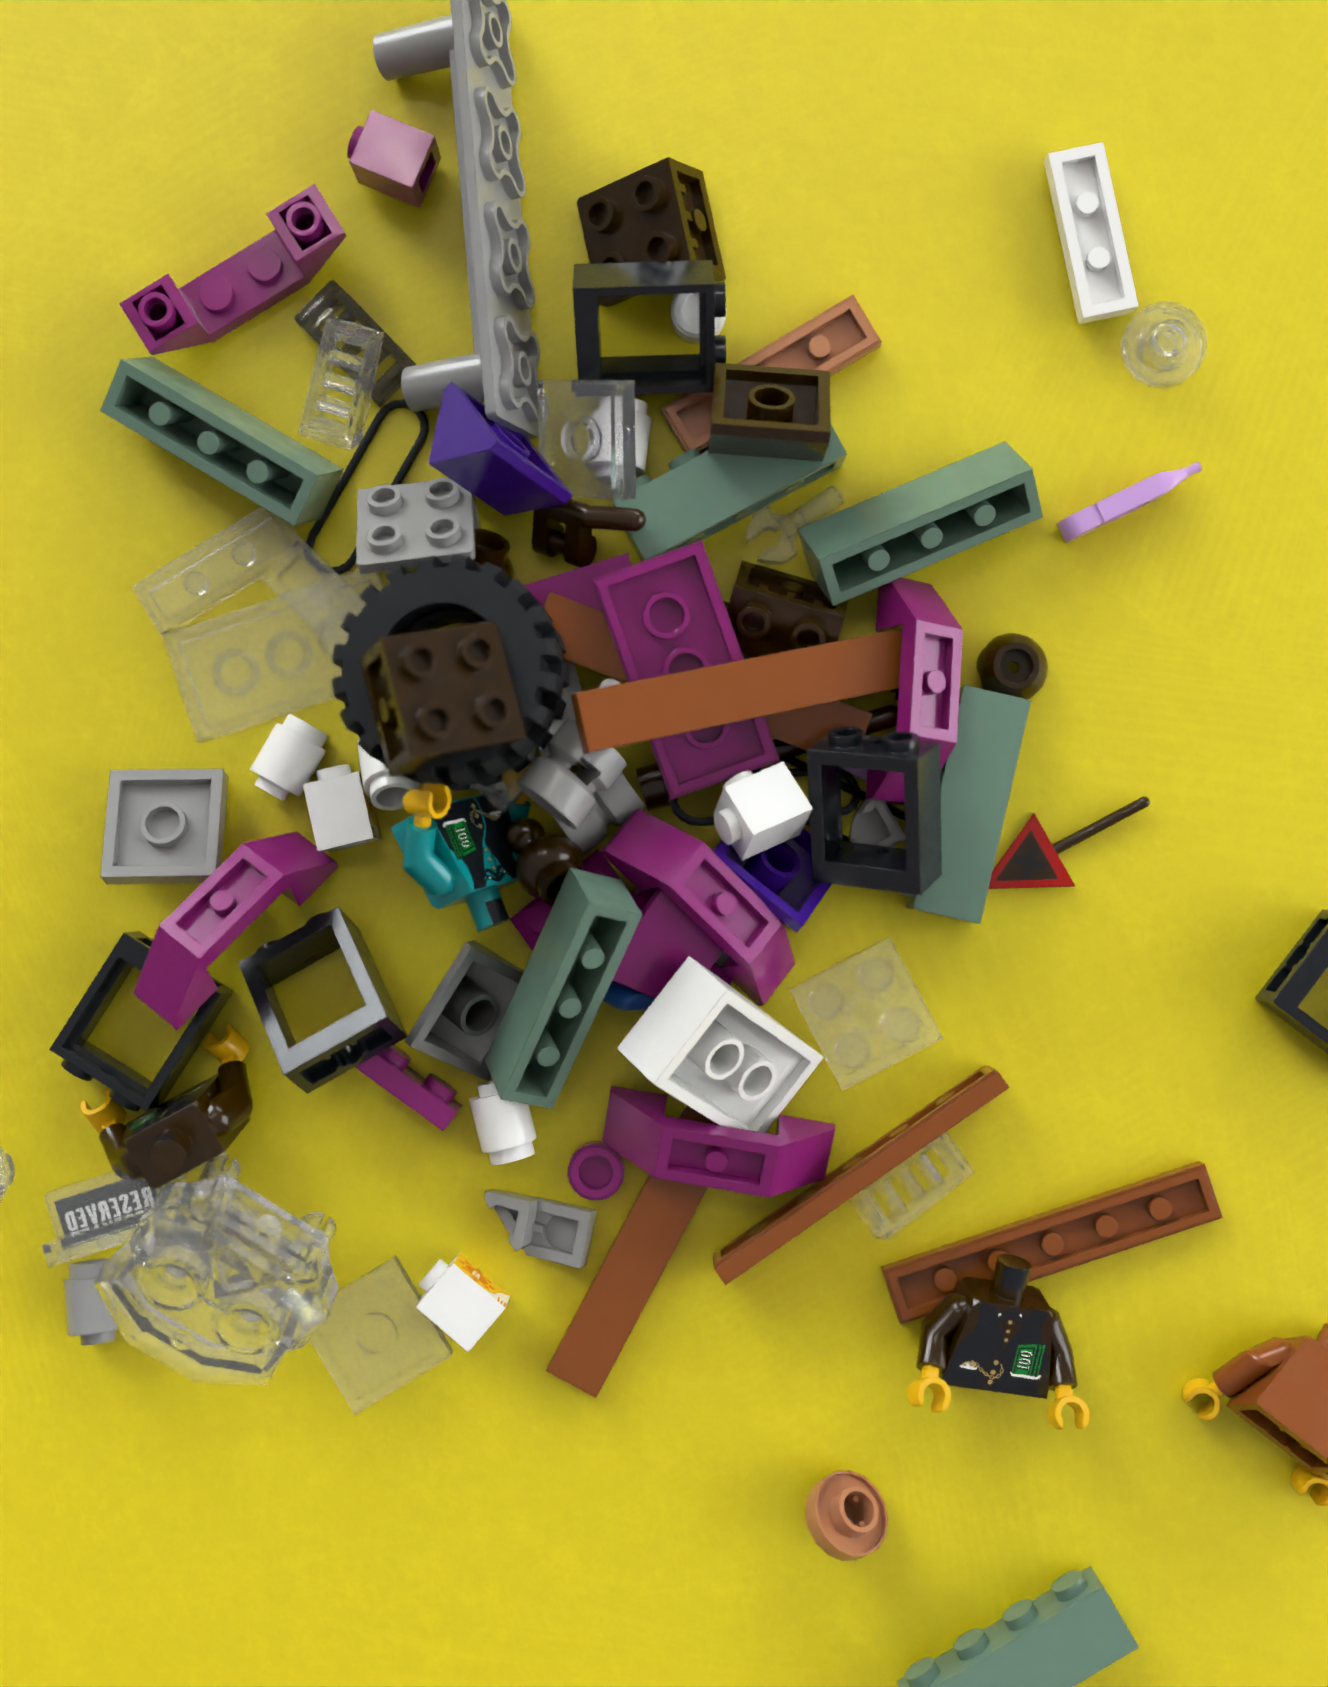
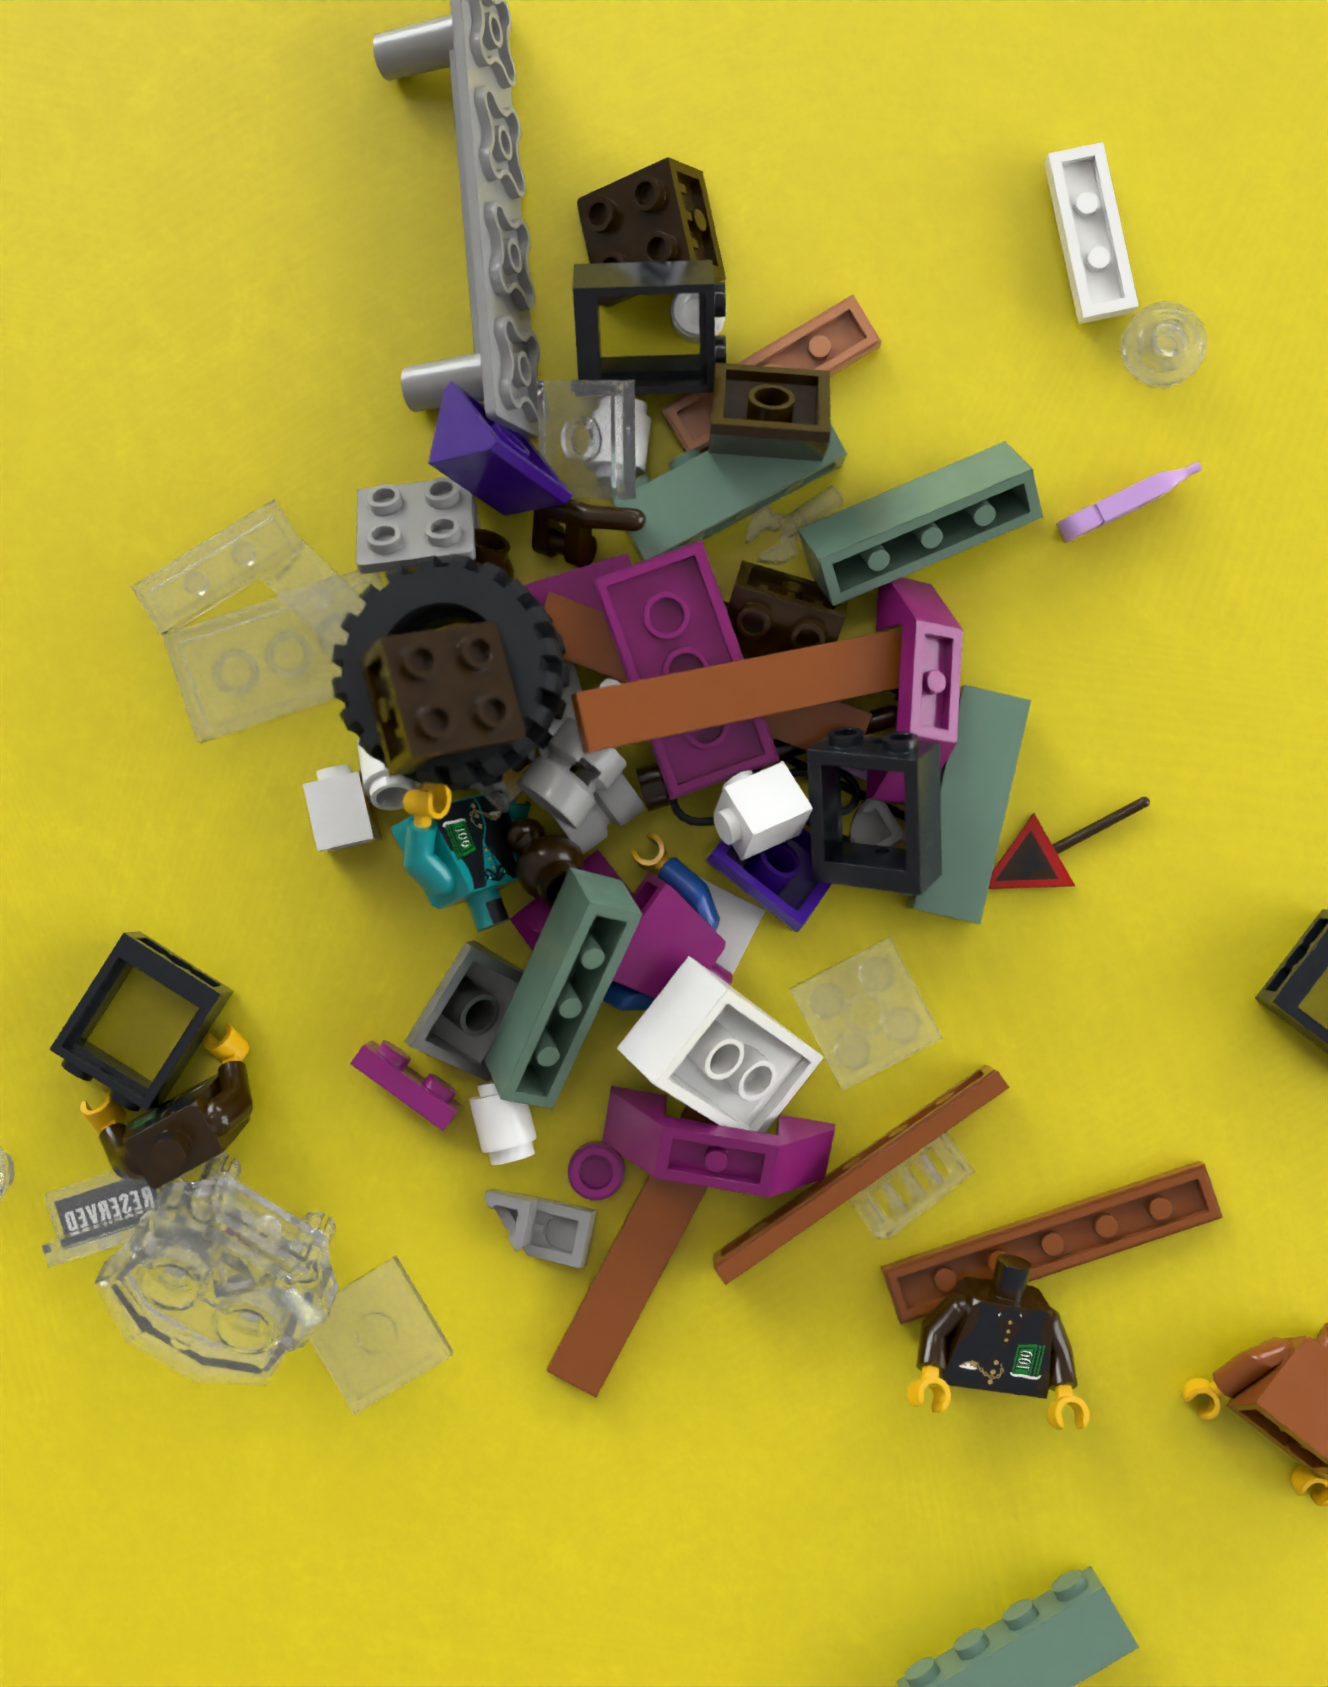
light grey brick [64,1258,127,1345] -> none
sand green brick [100,357,344,526] -> none
light grey hinge [100,769,228,885] -> none
magenta slope [119,184,346,355] -> none
magenta slope [133,831,339,1031] -> none
window [238,907,408,1094] -> none
white brick [250,713,328,801] -> none
clear smoke slope [294,280,416,408] -> none
clear slope [298,316,384,450] -> none
black piece [305,399,429,575] -> none
brick [347,109,441,208] -> none
white brick [416,1252,510,1352] -> none
magenta slope [600,809,796,1006] -> none
nougat plate [805,1470,888,1561] -> none
dark brown plate [976,633,1048,700] -> none

